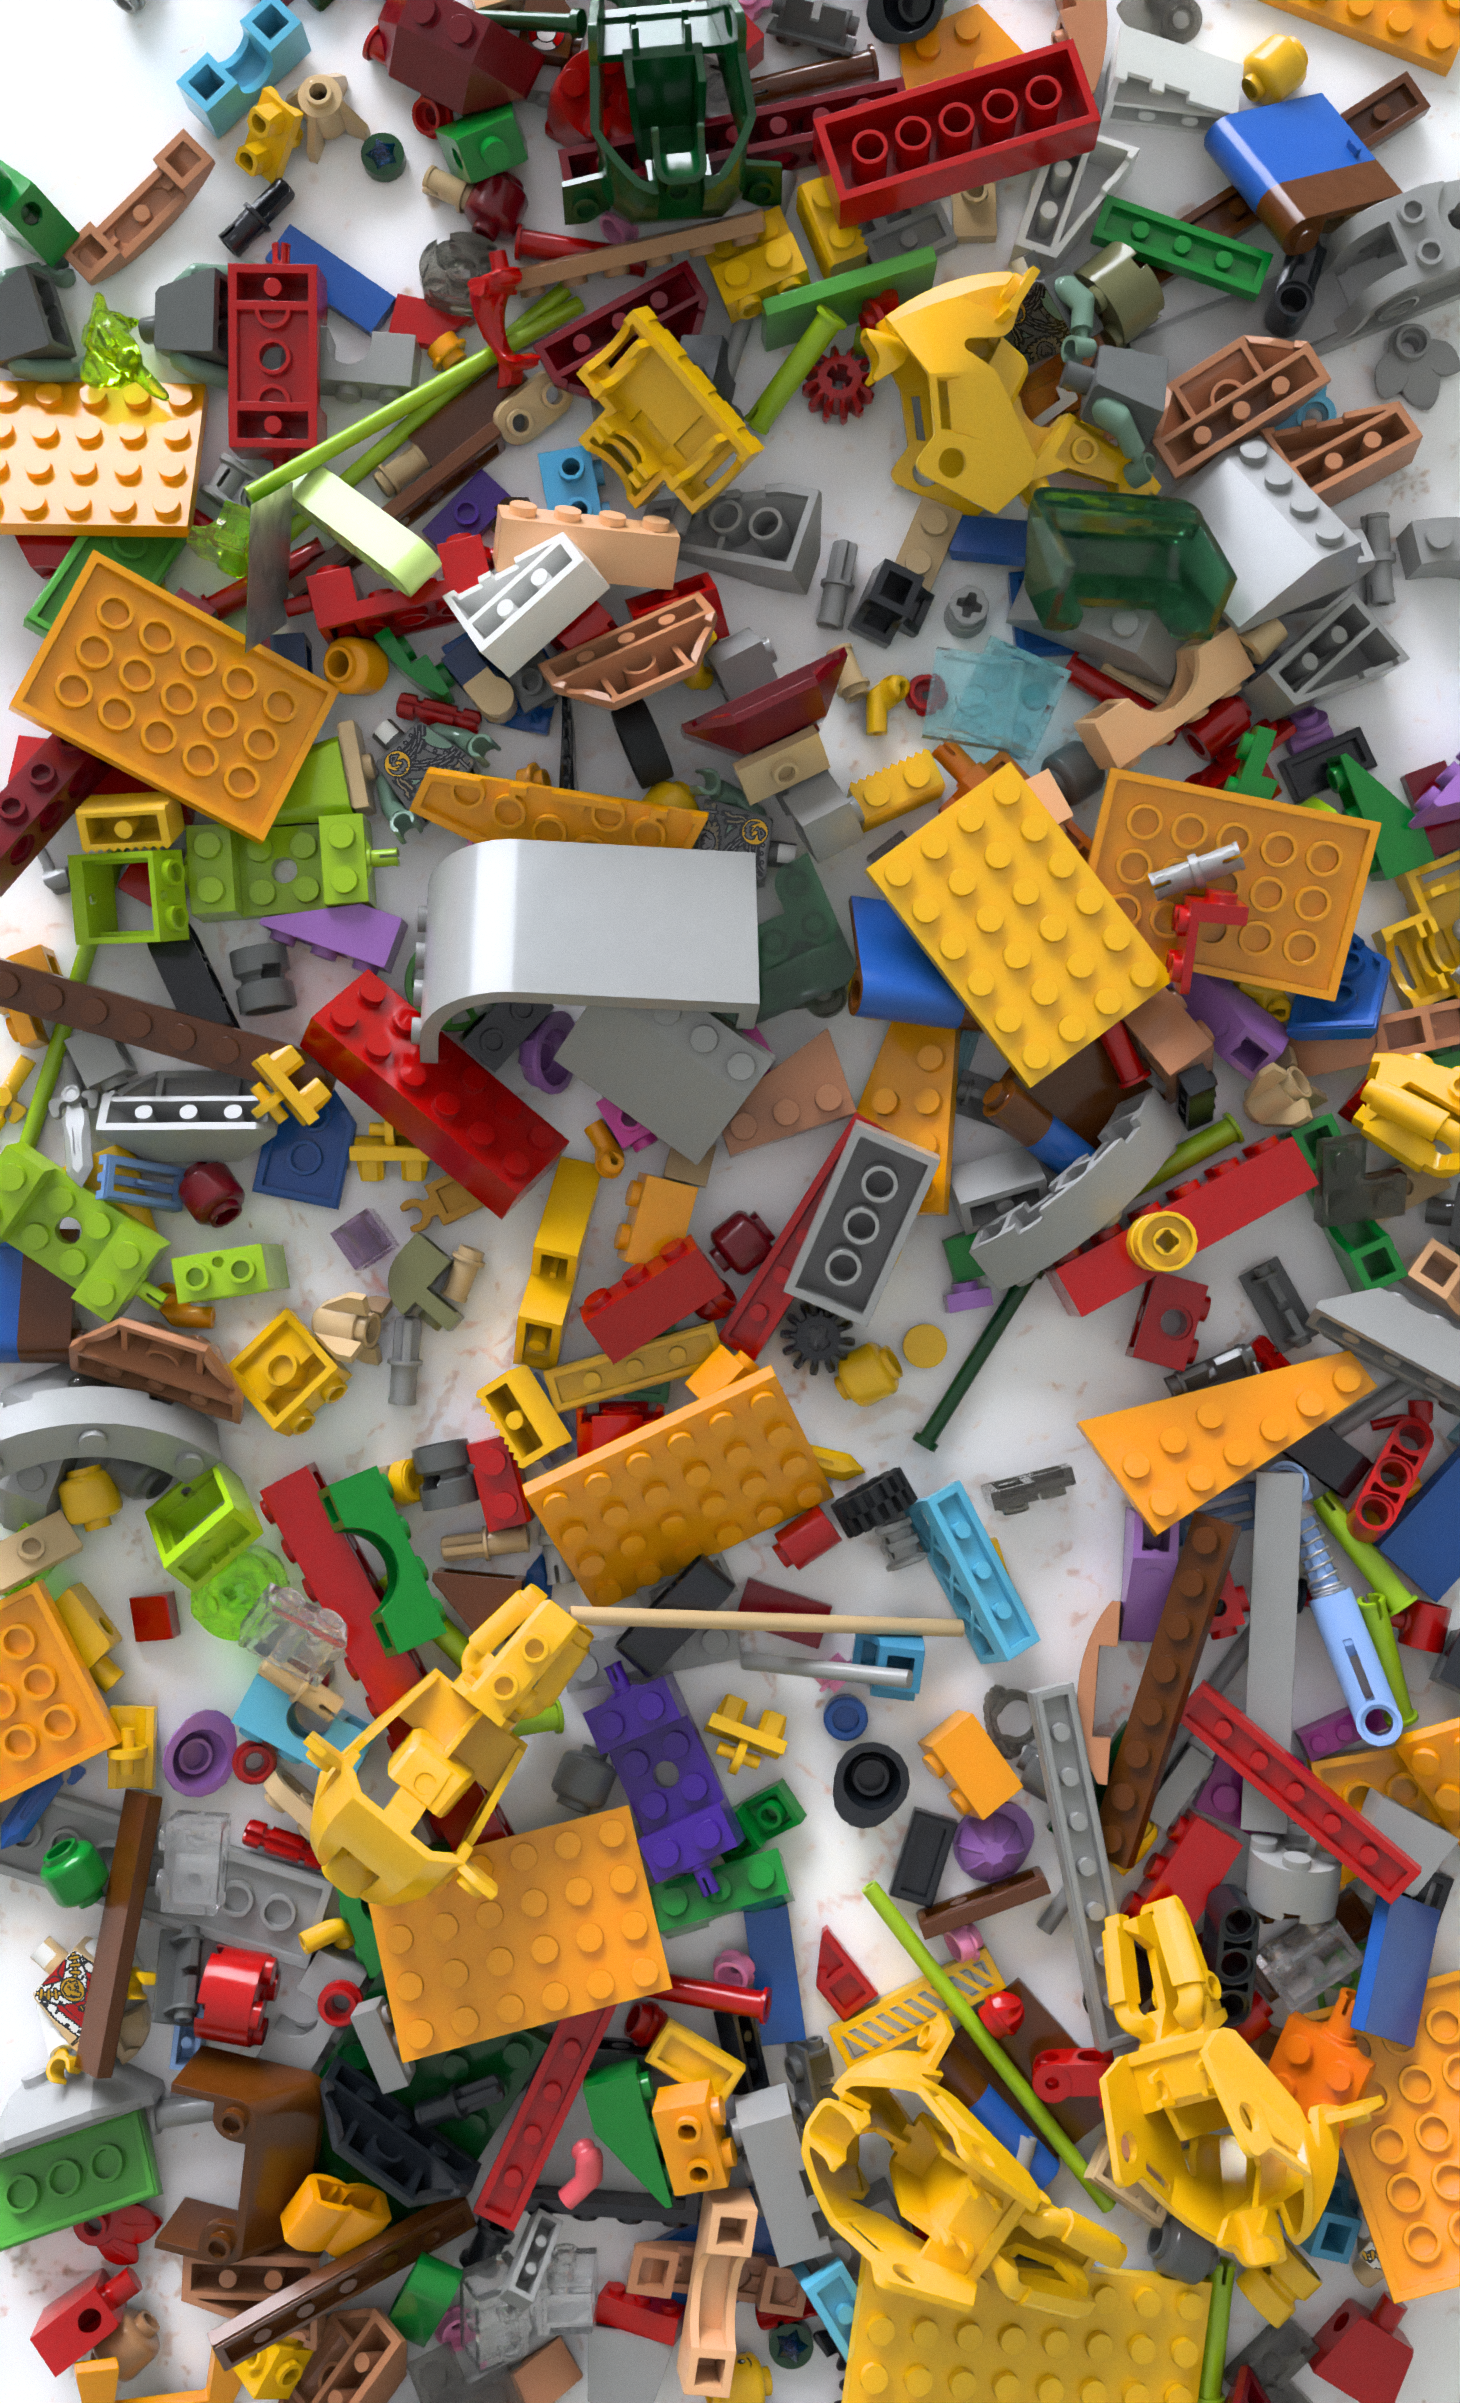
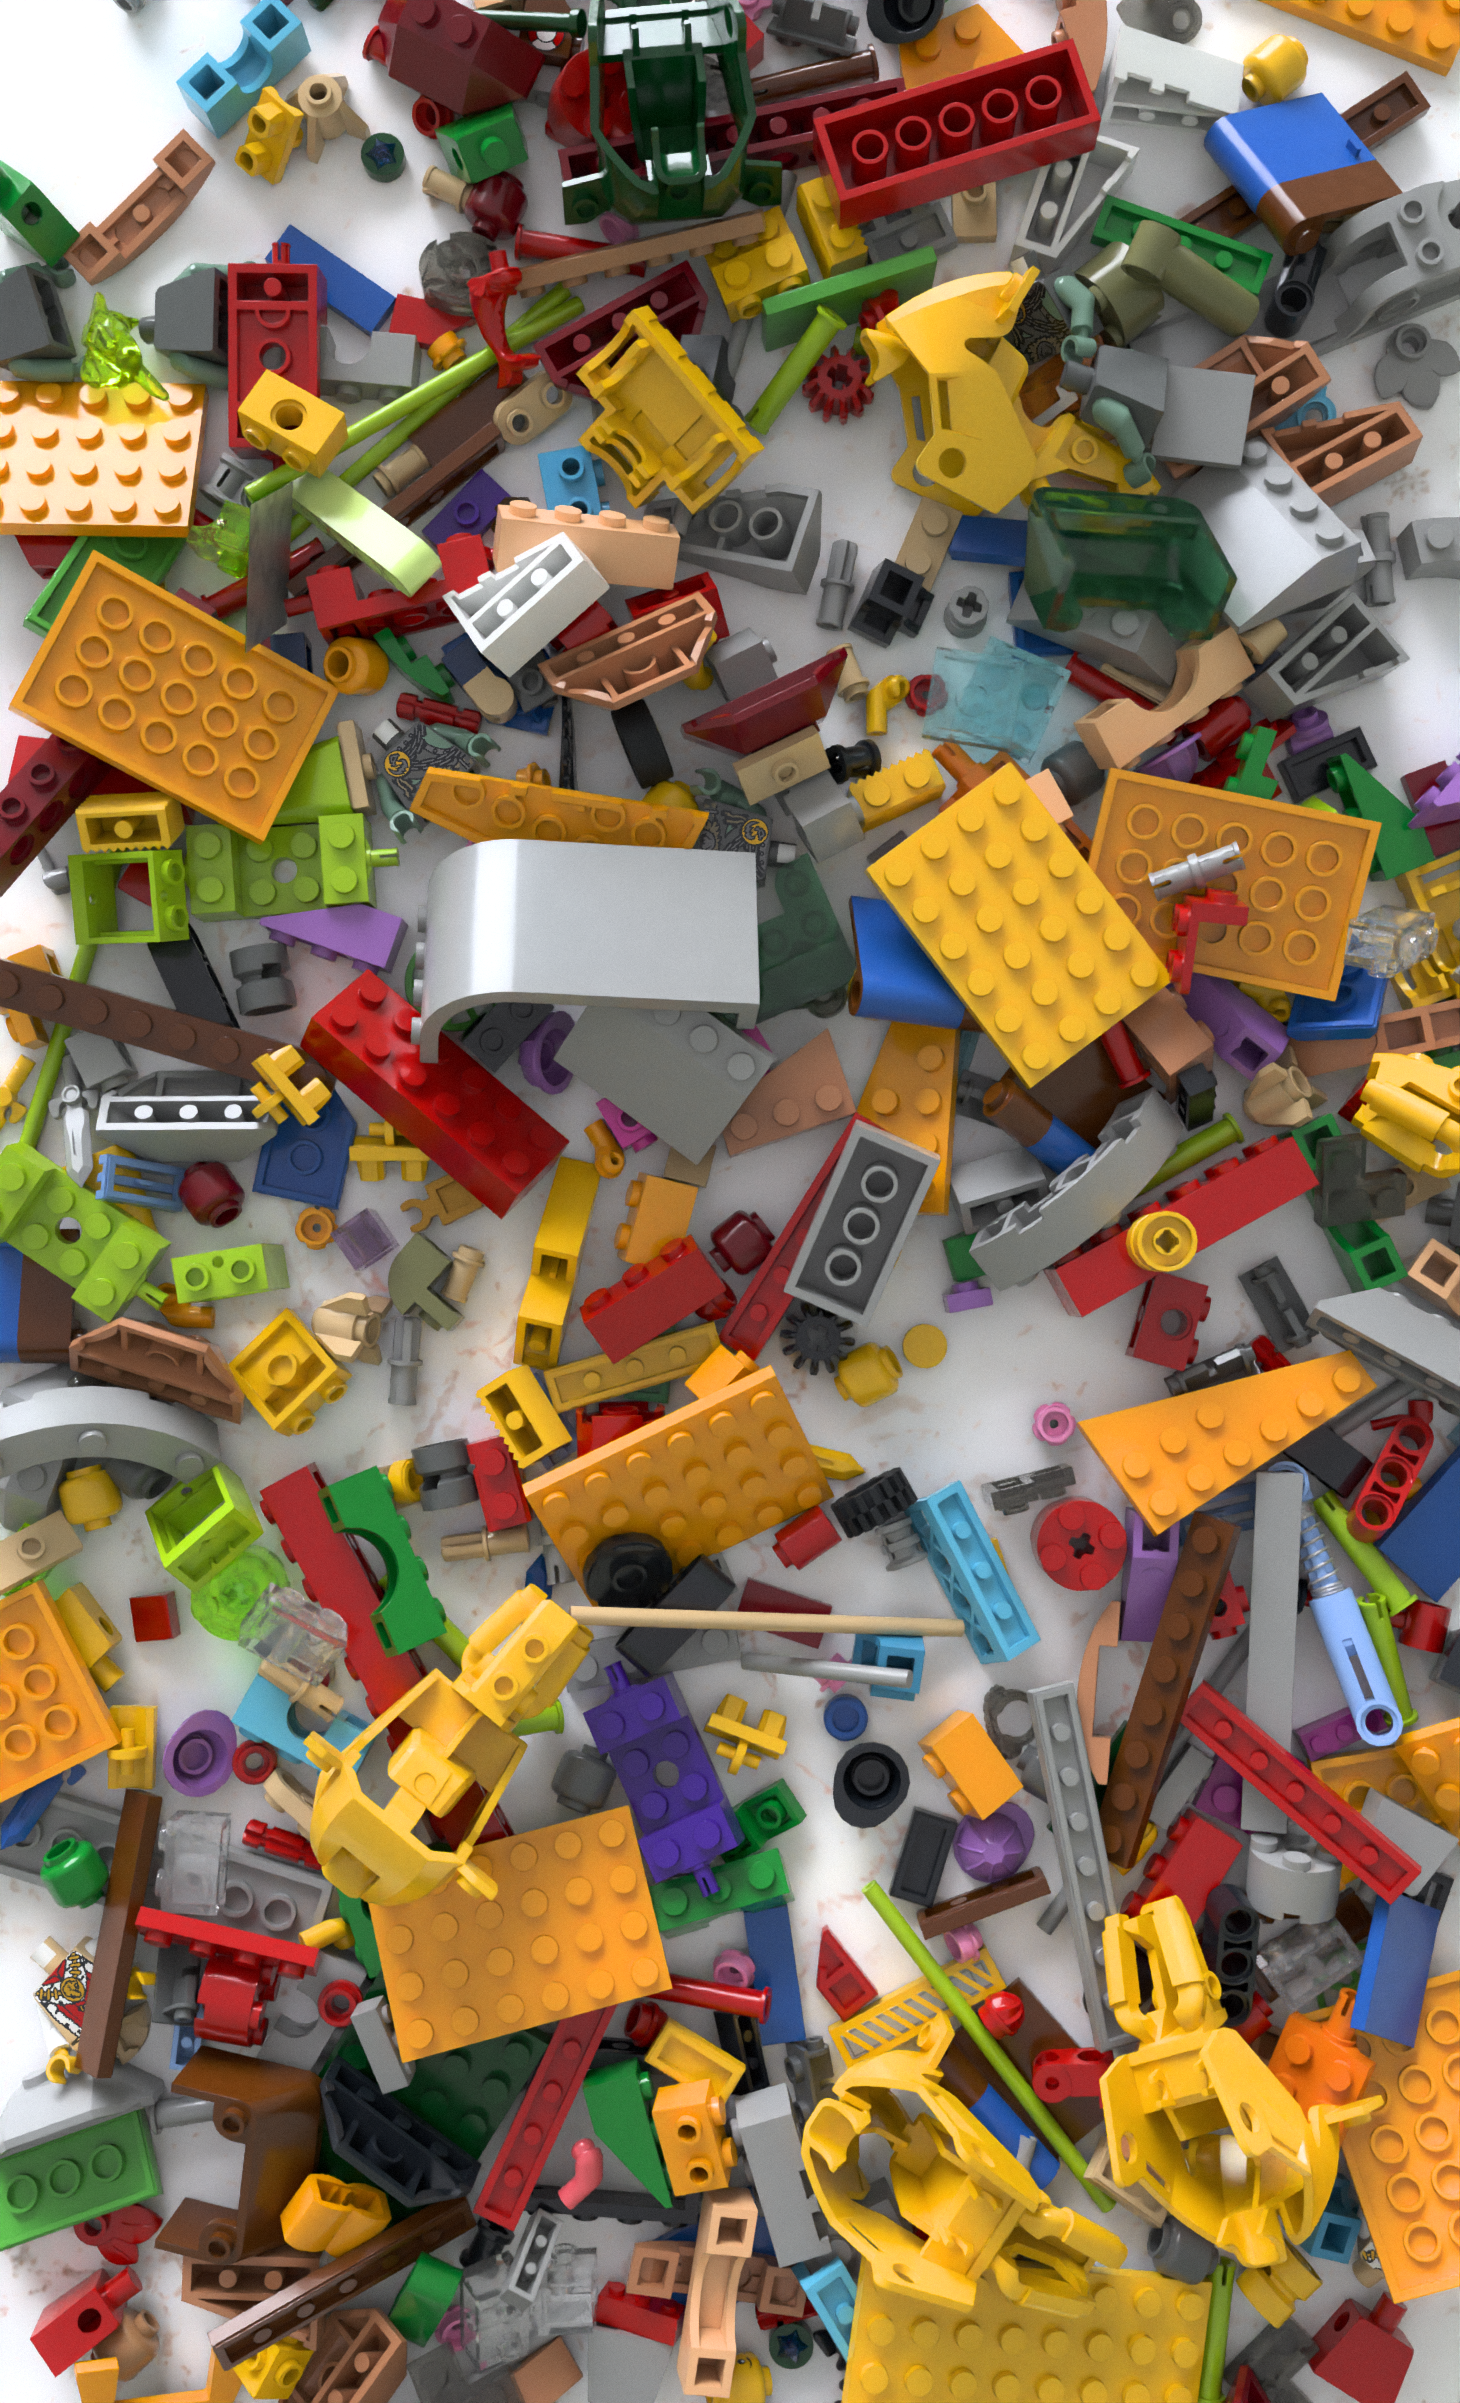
black axle [218,178,295,258] -> none
black axle [414,2073,505,2131] -> none
reddish brown slope [432,1567,526,1641] -> none
dark green bar [912,1270,1045,1453] -> none
none -> plate [135,1906,321,1980]
none -> yellow brick [237,369,348,479]
none -> light orange plate [295,1207,339,1250]
none -> black tile [582,1532,673,1608]
none -> black bush [825,739,882,785]
none -> red brick [1030,1496,1127,1591]
none -> bright pink plate [1032,1402,1076,1446]
none -> olive piece [1121,220,1259,338]
none -> medium lavender piece [1132,731,1202,783]
none -> light grey tile [1151,365,1256,470]
none -> clear brick [1343,904,1438,978]

